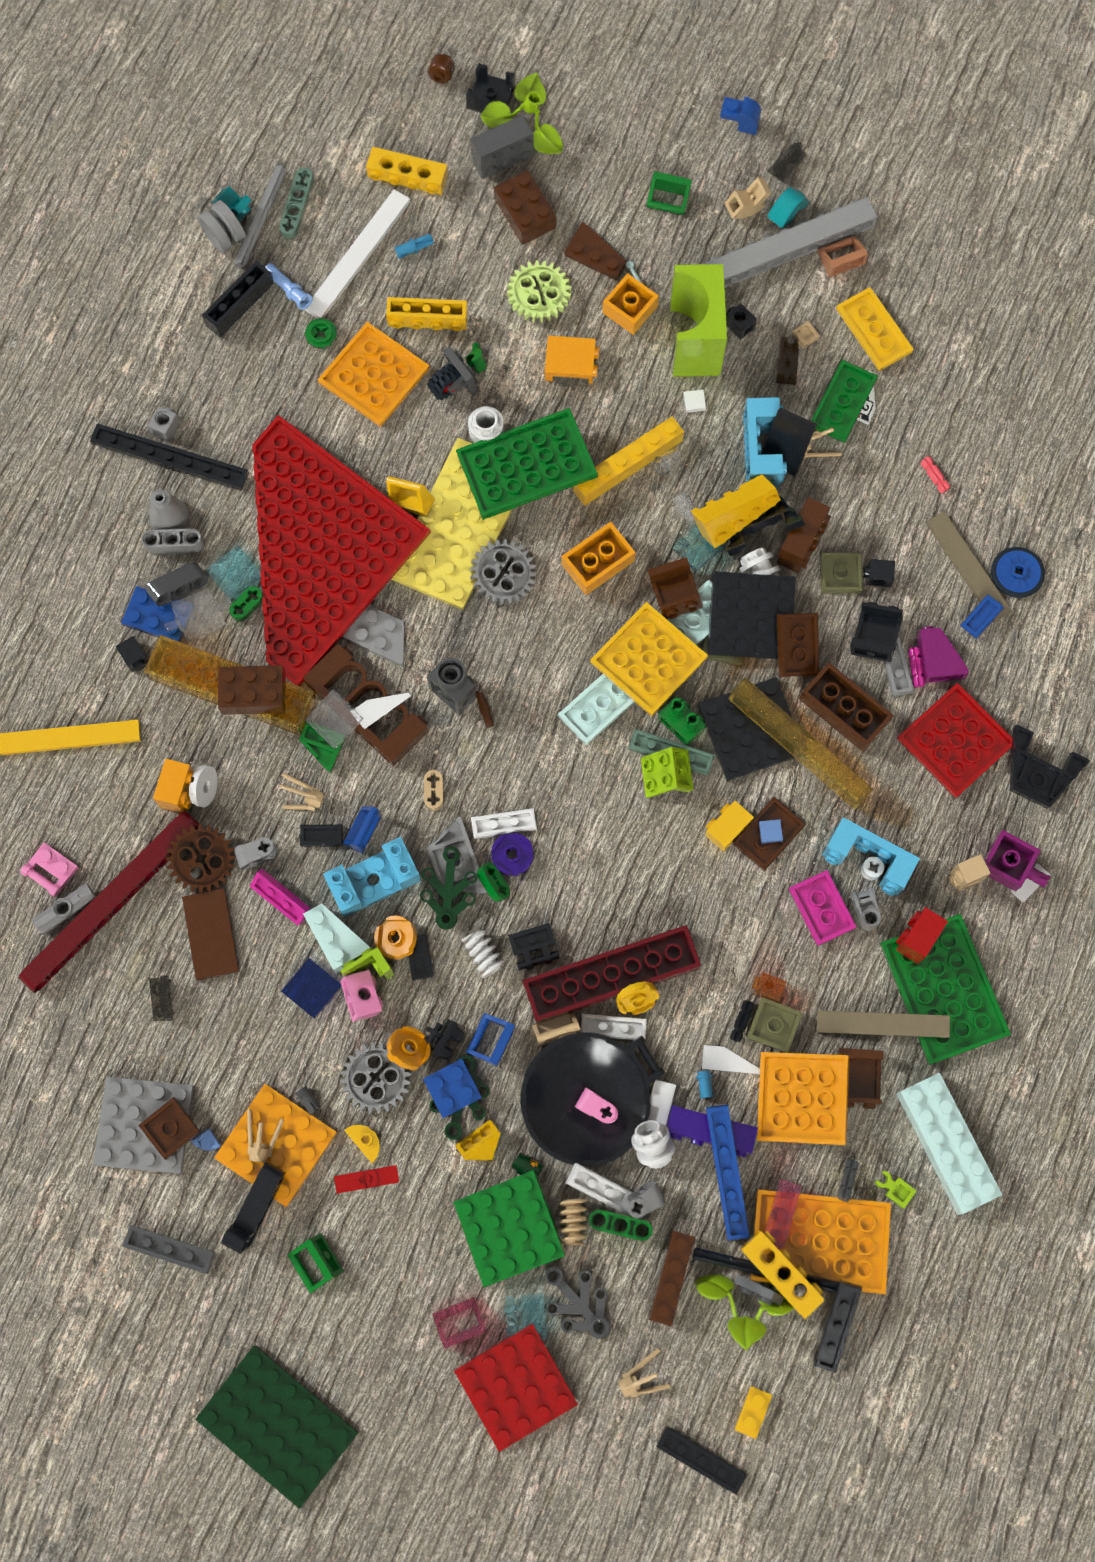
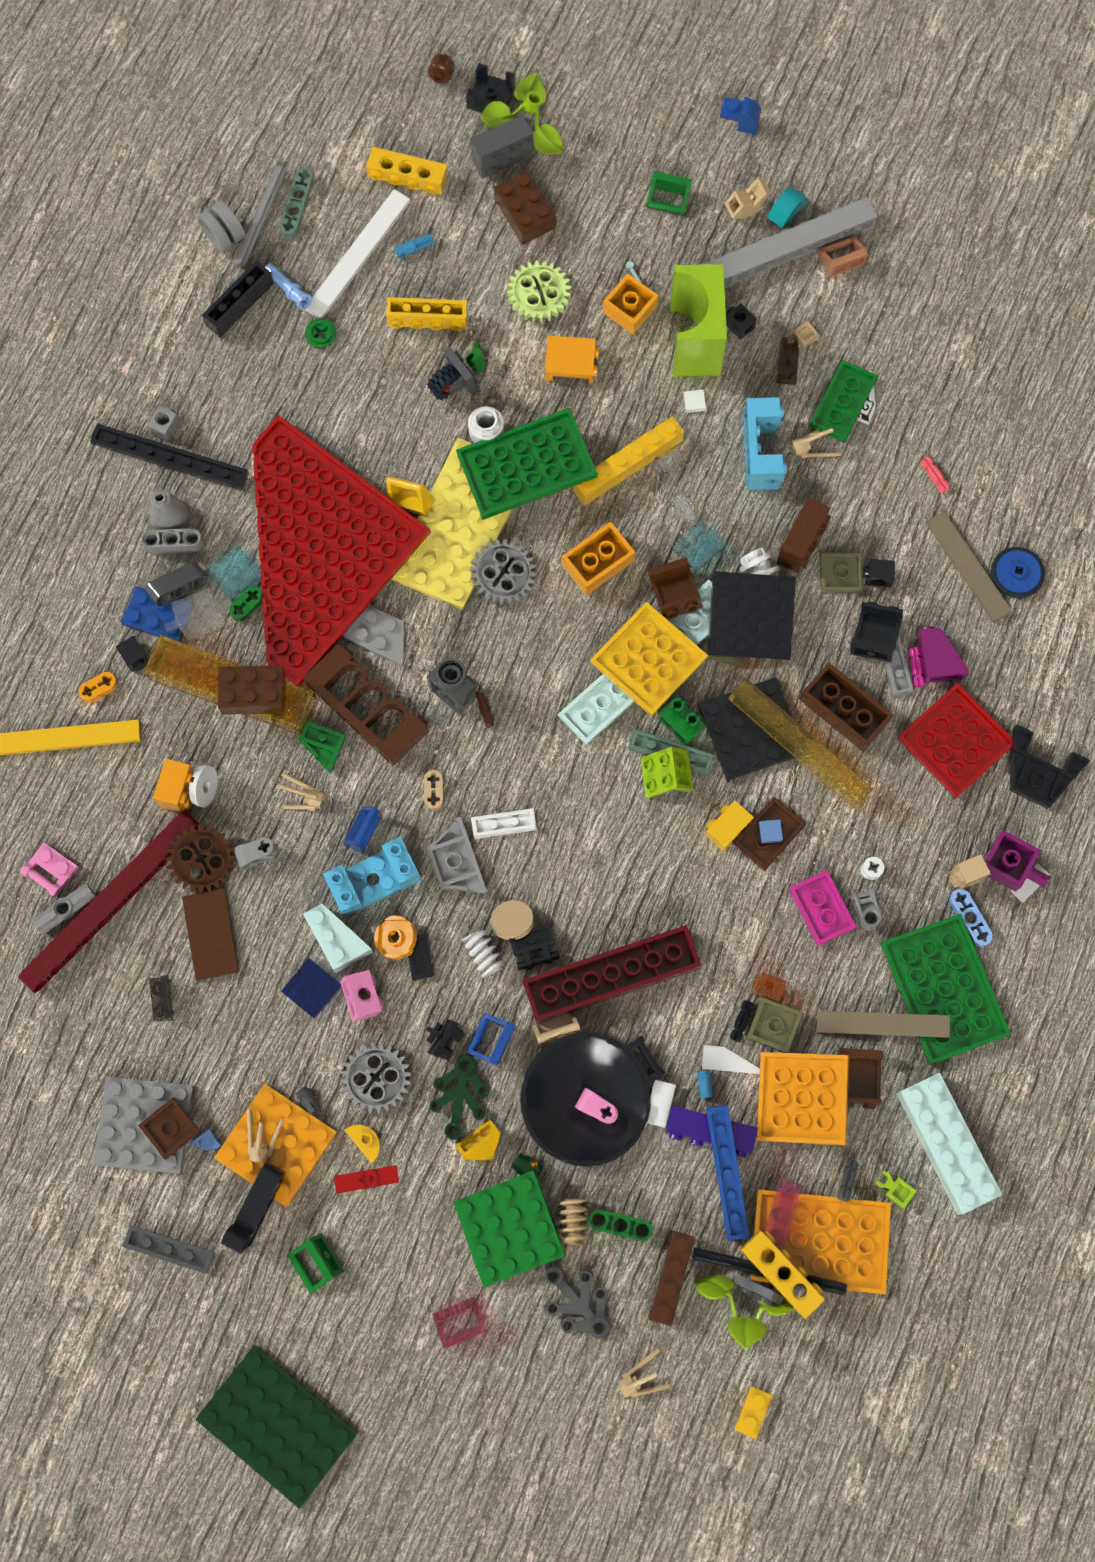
teal brick [211,186,252,223] -> none
dark pink plate [250,869,310,926] -> none
black tile [300,824,343,847] -> none
clear tile [305,689,364,749] -> none
light orange plate [317,322,430,428] -> none
lime bracket [340,947,394,980] -> none
white sticker [351,693,411,729] -> none
light orange plate [387,1026,431,1071] -> none
dark green plant [420,846,478,930] -> none
blue plate [423,1058,482,1118] -> none
red plate [454,1323,578,1452] -> none
green beam [477,862,510,902] -> none
dark purple plate [491,833,533,877] -> none
clear light blue plate [504,1293,547,1340] -> none
reddish brown wing [564,221,626,281] -> none
white tile [566,1163,632,1213] -> none
white tile [581,1014,647,1041] -> none
yellow tile [616,982,659,1015] -> none
light grey piece [620,1181,665,1218] -> none
white piece [631,1120,675,1169] -> none
black tile [656,1426,747,1495] -> none
yellow wedge [691,474,781,549] -> none
black wing [727,495,805,556] -> none
black tile [761,408,817,476] -> none
clear smoke hinge [767,142,806,182] -> none
reddish brown tile [777,613,820,677] -> none
black tile [814,1280,862,1373] -> none
medium azure plate [822,817,920,896] -> none
yellow plate [836,287,914,371] -> none
red brick [896,907,948,964] -> none
blue tile [960,594,1004,639] -> none
none -> light orange beam [78,672,118,703]
none -> tan tile [491,900,534,940]
none -> light blue beam [949,889,992,947]

